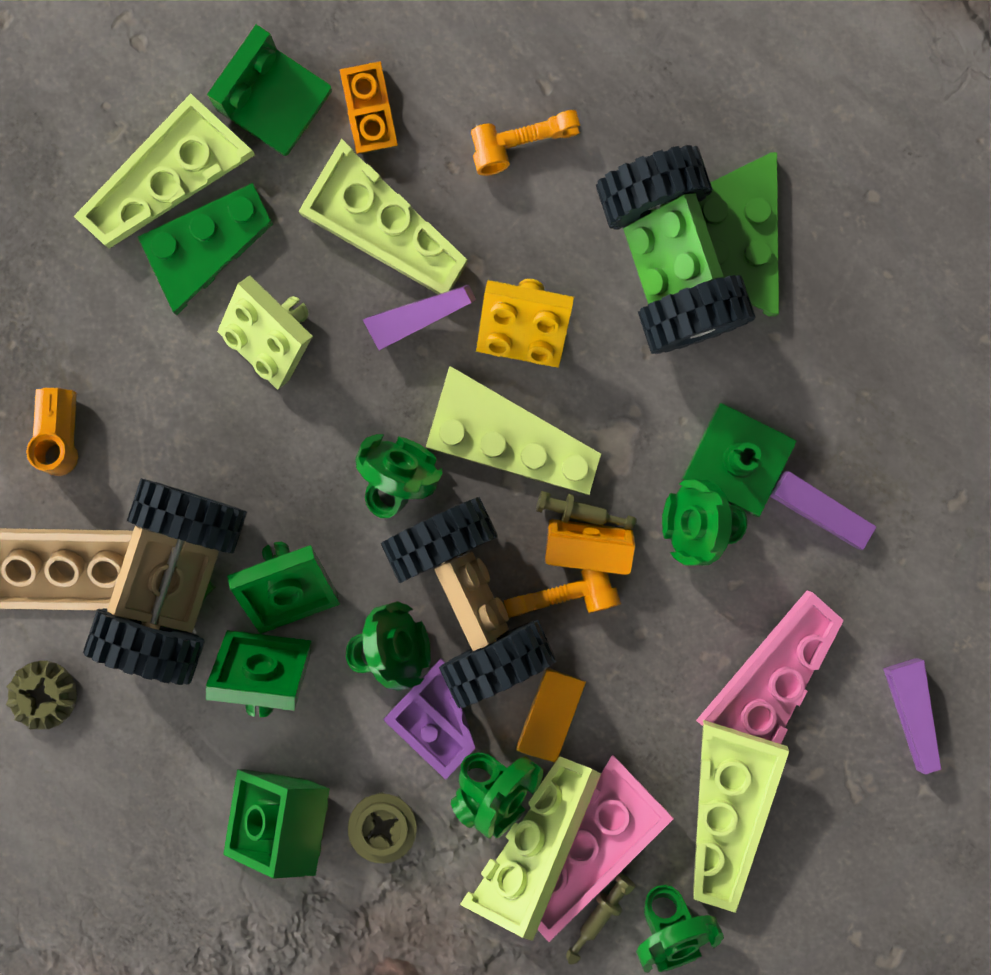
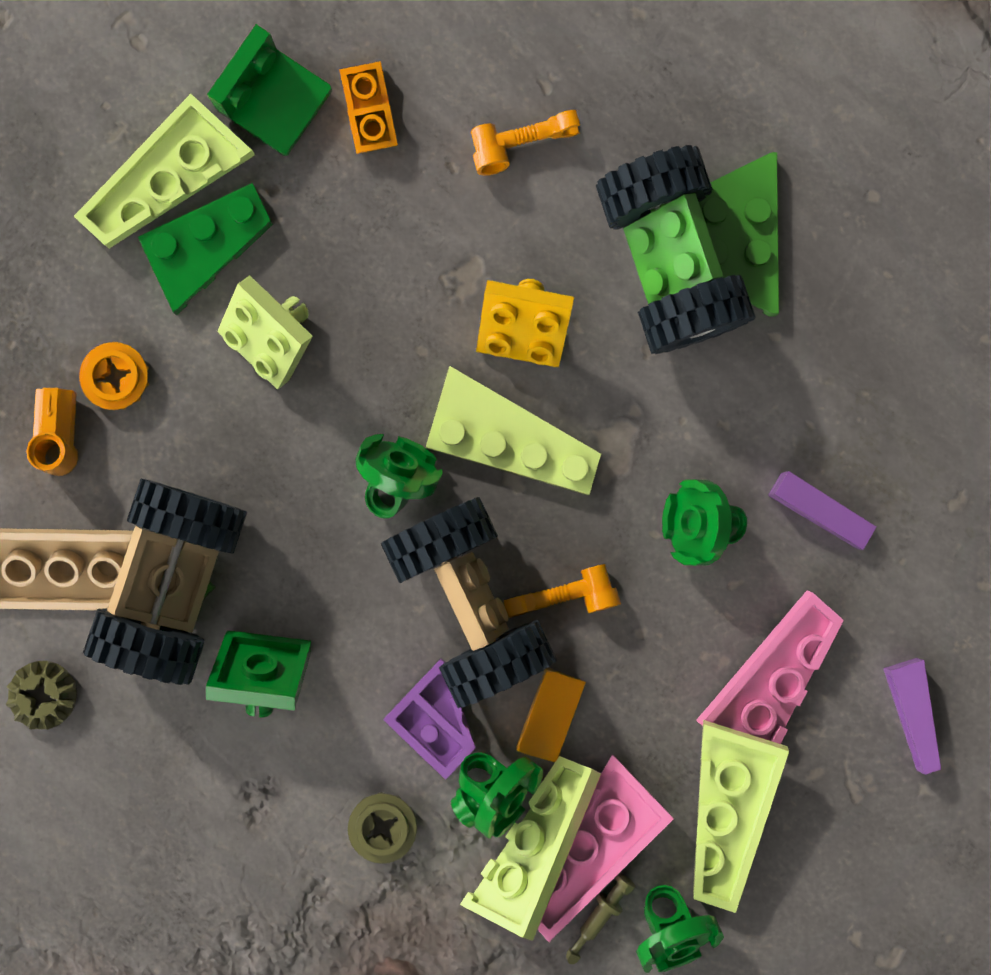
green slope [223,769,330,879] -> none
green tile [227,542,340,634] -> none
yellowish green wing [299,139,467,294] -> none
green tile [346,601,431,691] -> none
medium lavender piece [363,285,476,350] -> none
olive piece [536,491,637,529] -> none
light orange slope [545,519,635,575] -> none
green tile [681,403,797,517] -> none
none -> light orange gear [79,342,149,410]

